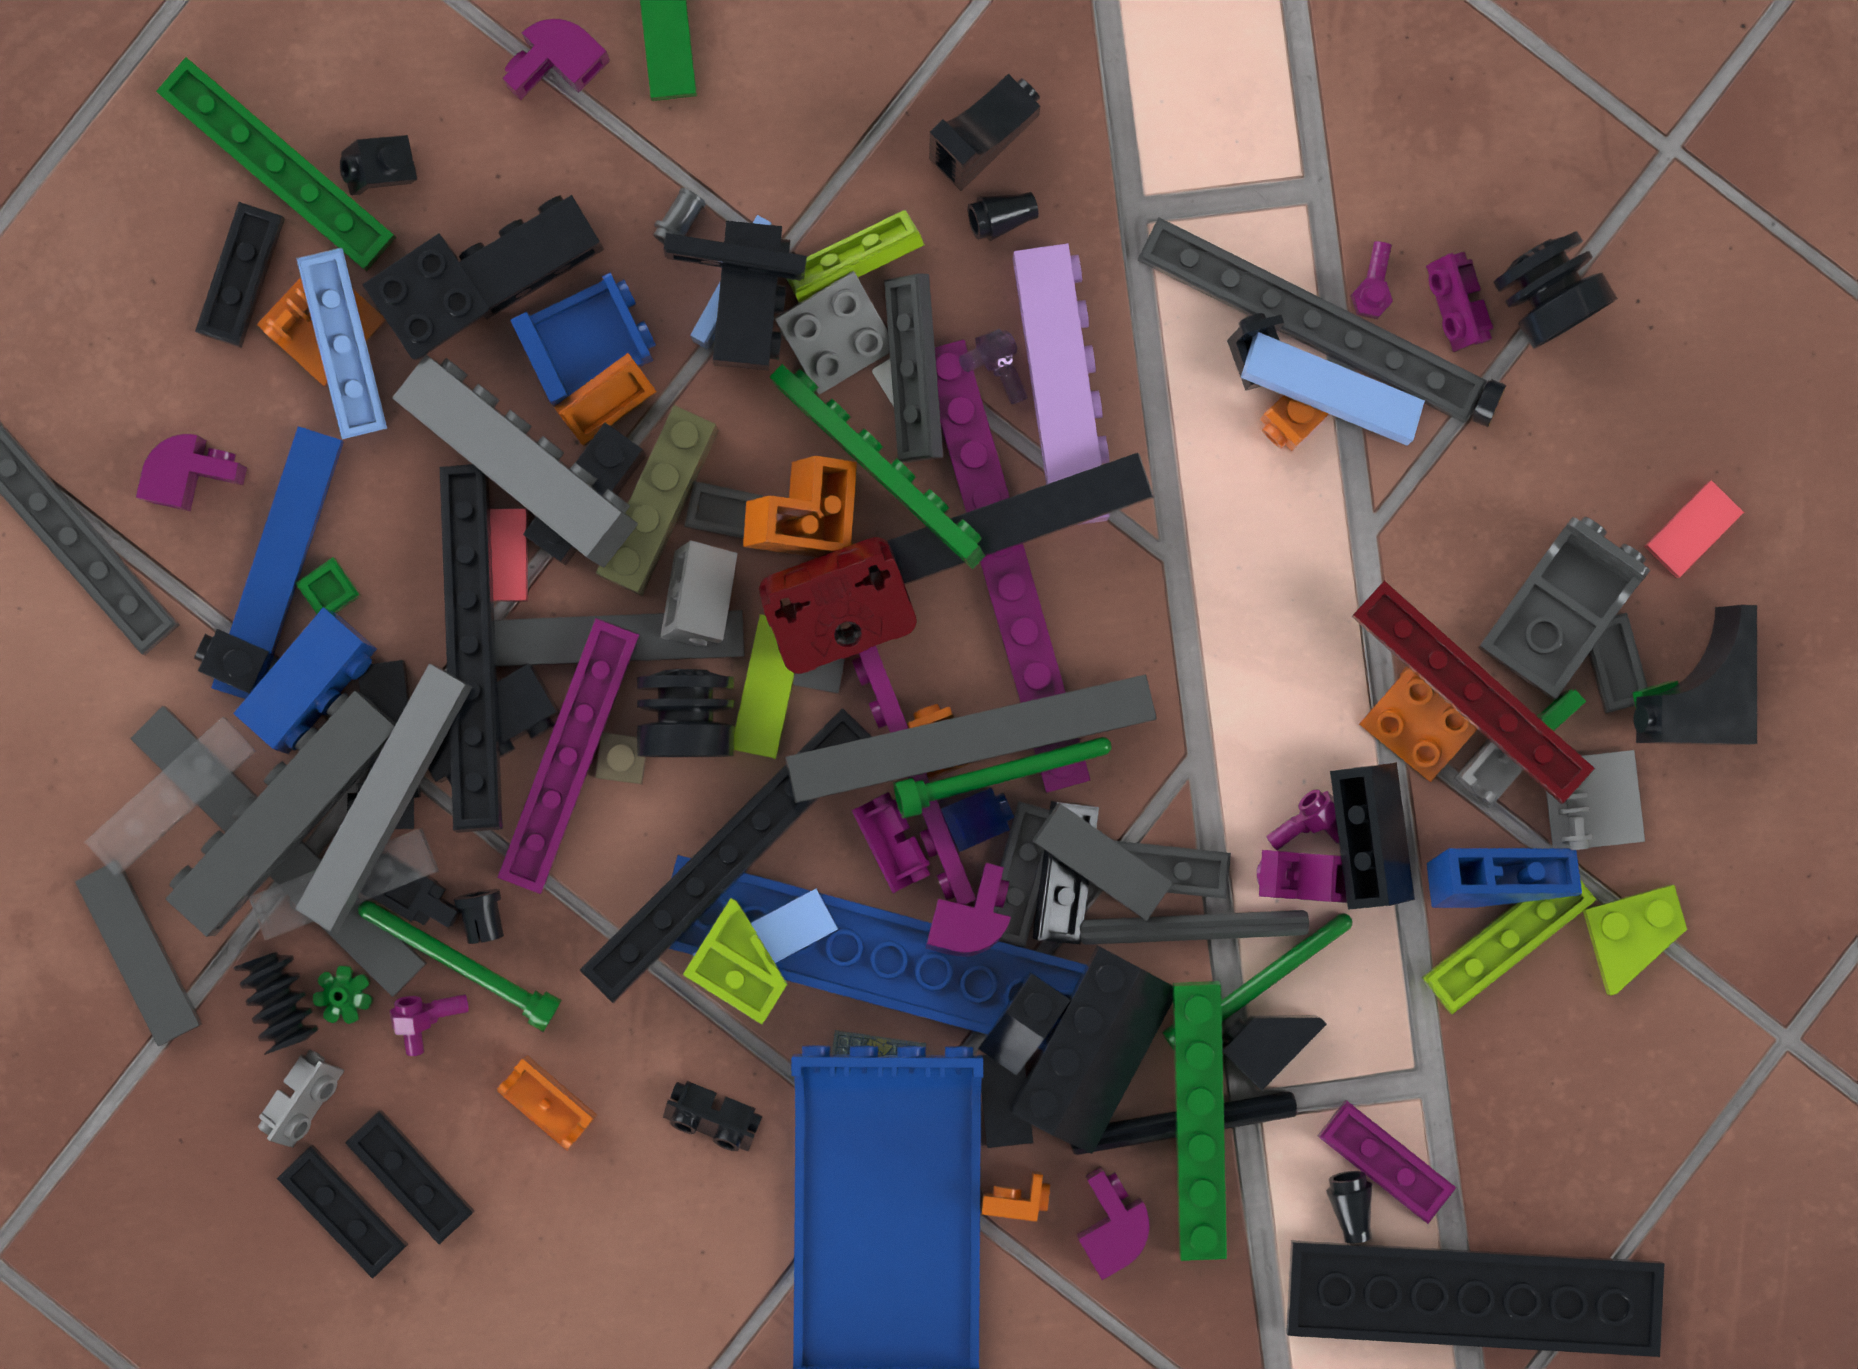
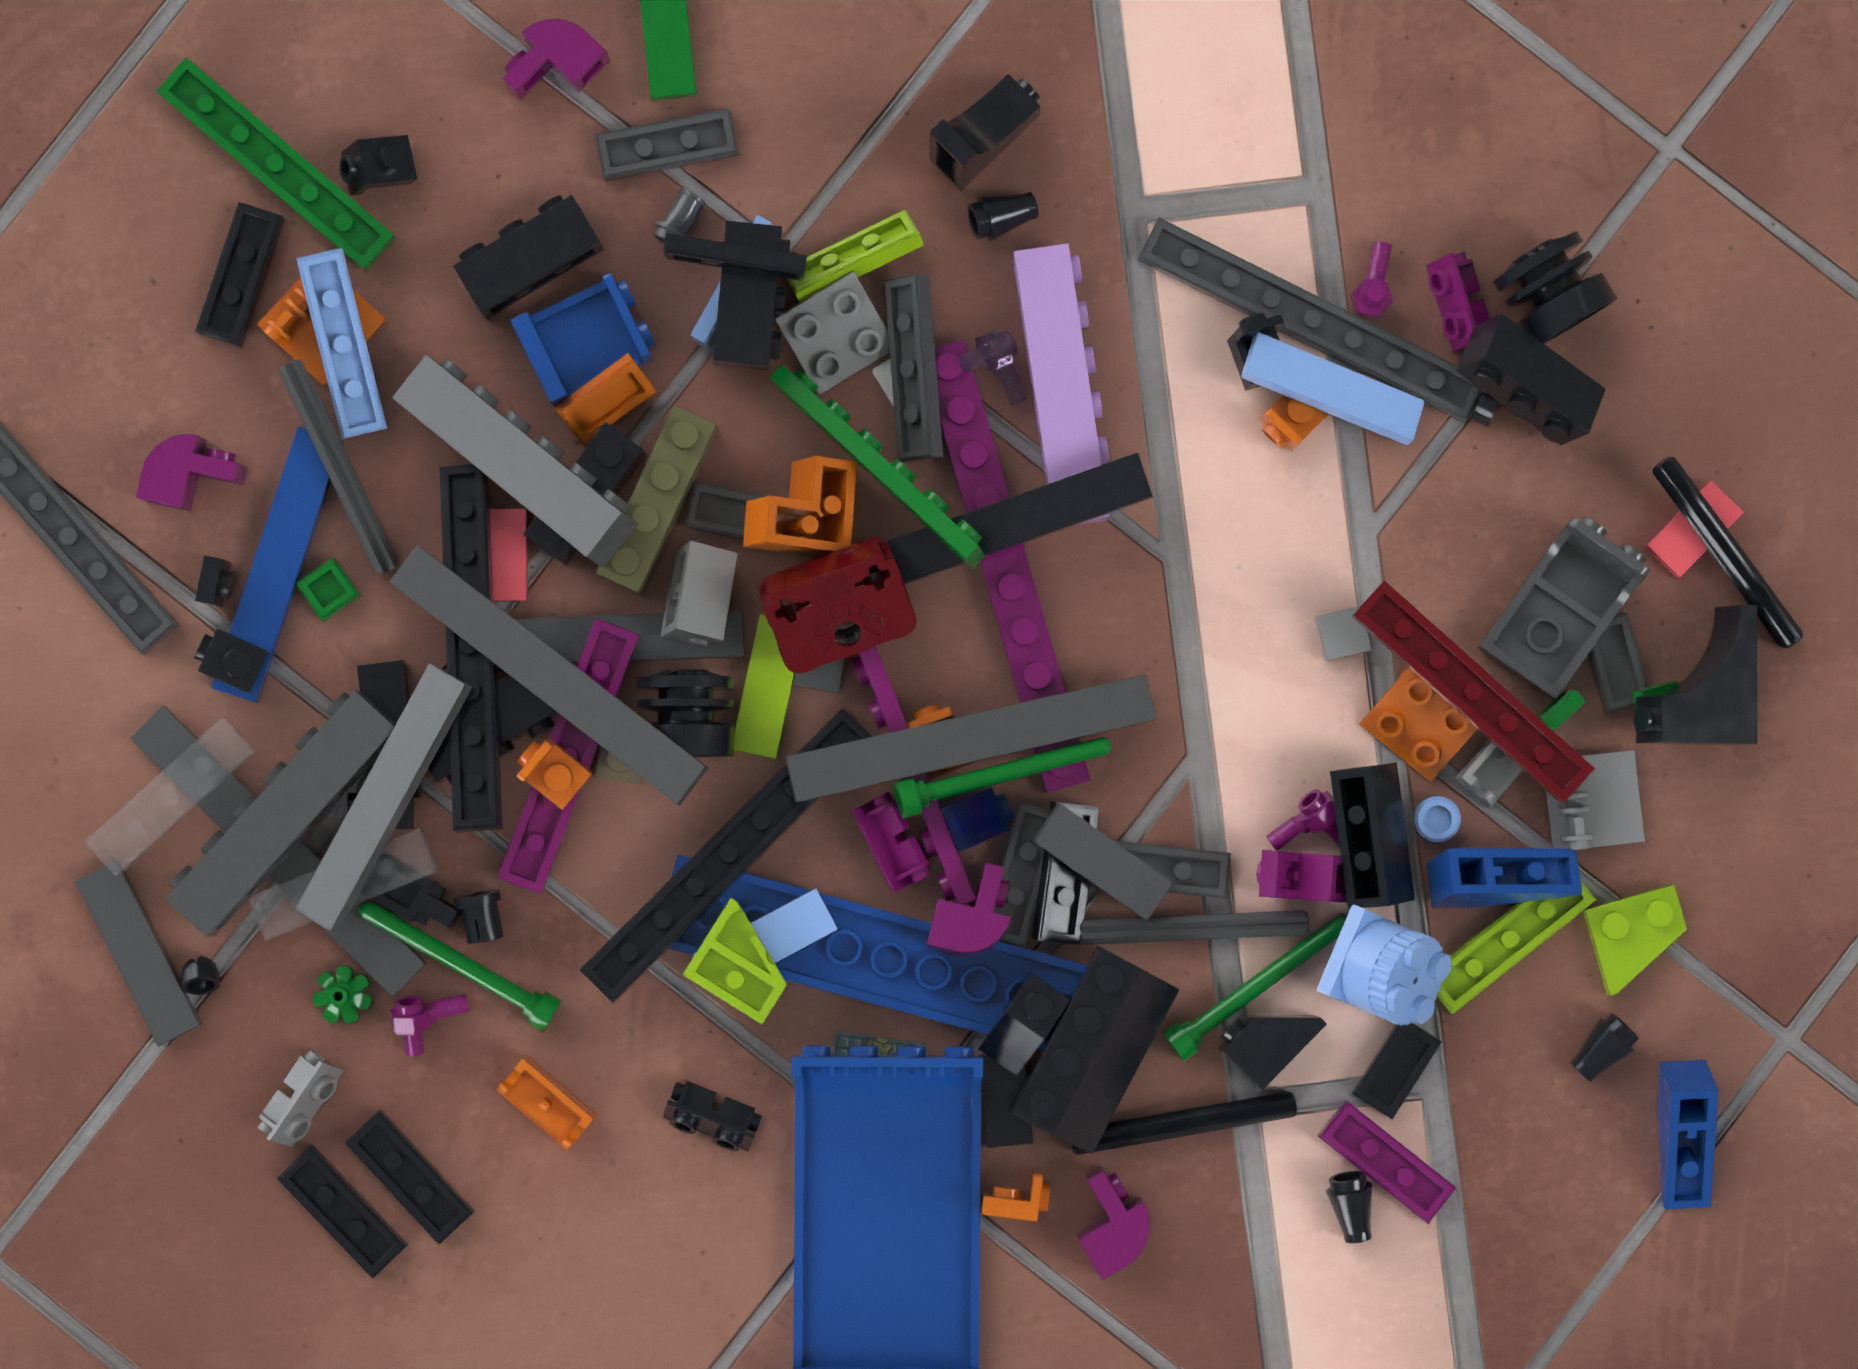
blue brick [233,607,377,754] -> none
black piece [234,952,319,1055] -> none
black bracket [362,233,490,360] -> none
green plate [1173,981,1227,1261] -> none
black plate [1286,1240,1665,1357] -> none
none -> black hinge [181,956,220,995]
none -> black plate [195,556,235,607]
none -> dark grey axle [279,360,398,574]
none -> dark grey tile [389,545,708,806]
none -> orange bracket [516,738,593,810]
none -> dark grey tile [595,108,739,182]
none -> light grey tile [1315,606,1372,661]
none -> light blue piece [1317,904,1452,1026]
none -> black tile [1352,1023,1442,1119]
none -> light blue tile [1413,796,1461,842]
none -> black brick [1457,313,1606,446]
none -> black cone [1570,1013,1639,1082]
none -> black axle [1652,457,1803,649]
none -> blue slope [1657,1060,1718,1209]

